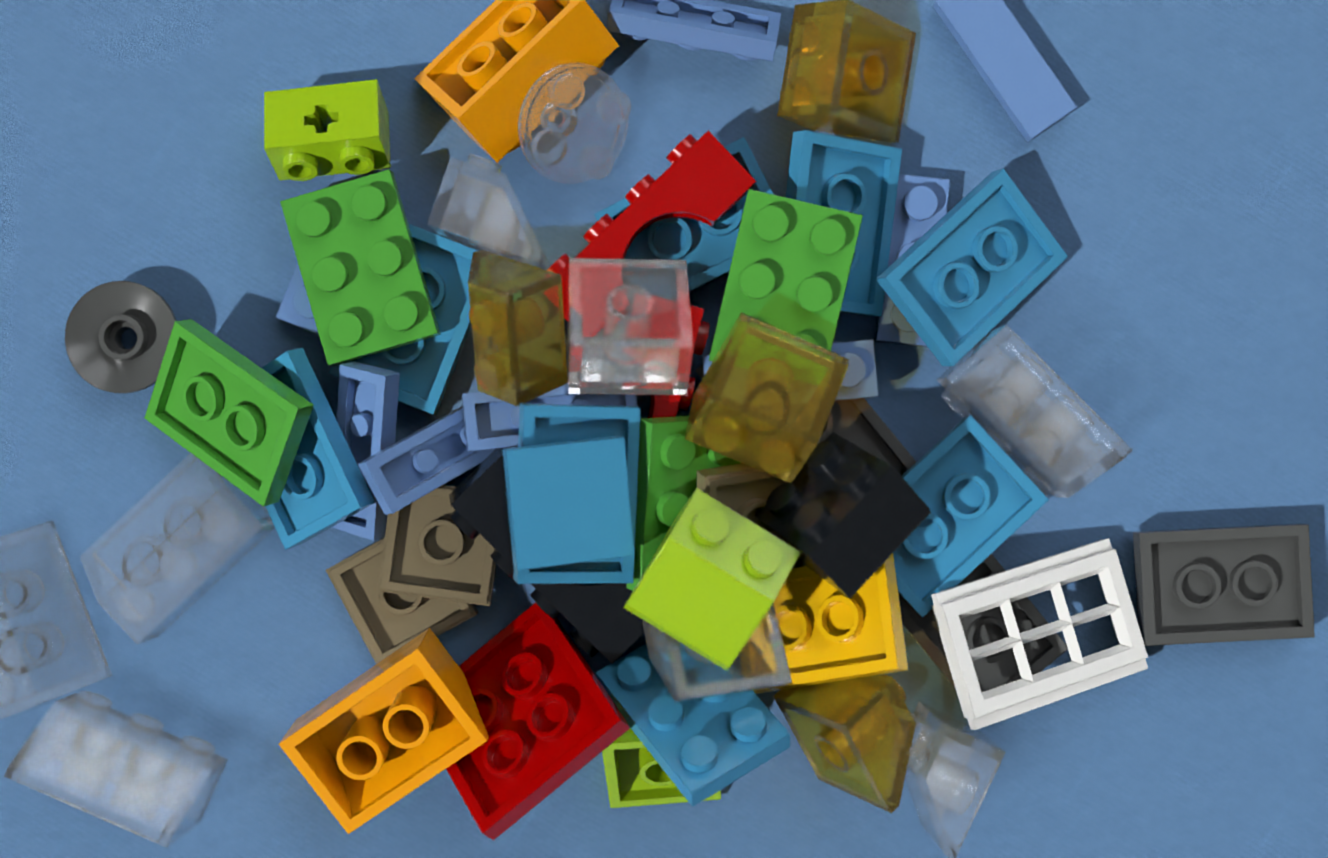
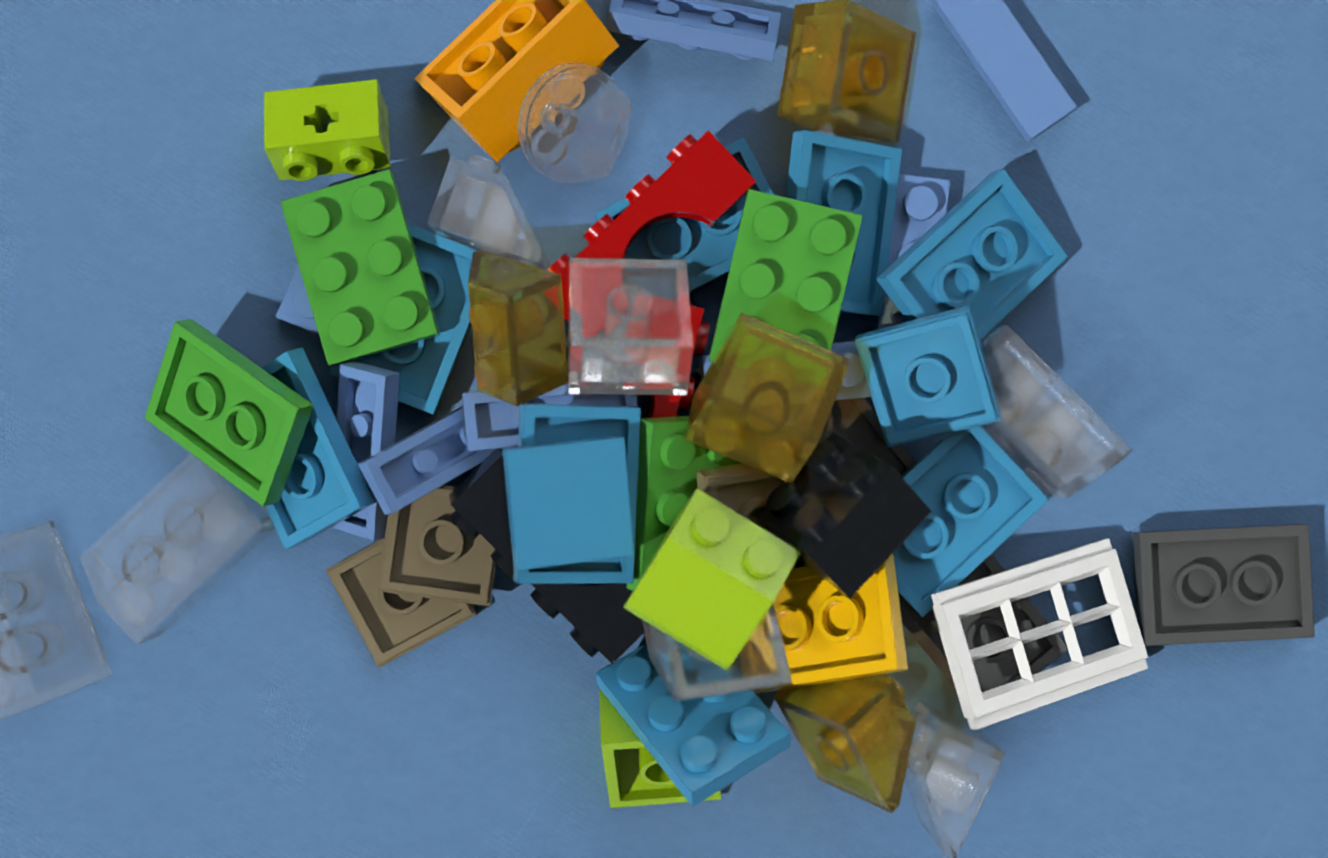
clear slope [4,691,228,848] -> none
dark grey dish [65,281,177,394] -> none
light orange slope [279,628,489,834] -> none
red plate [446,602,630,840] -> none
none -> dark azure tile [855,305,1001,448]

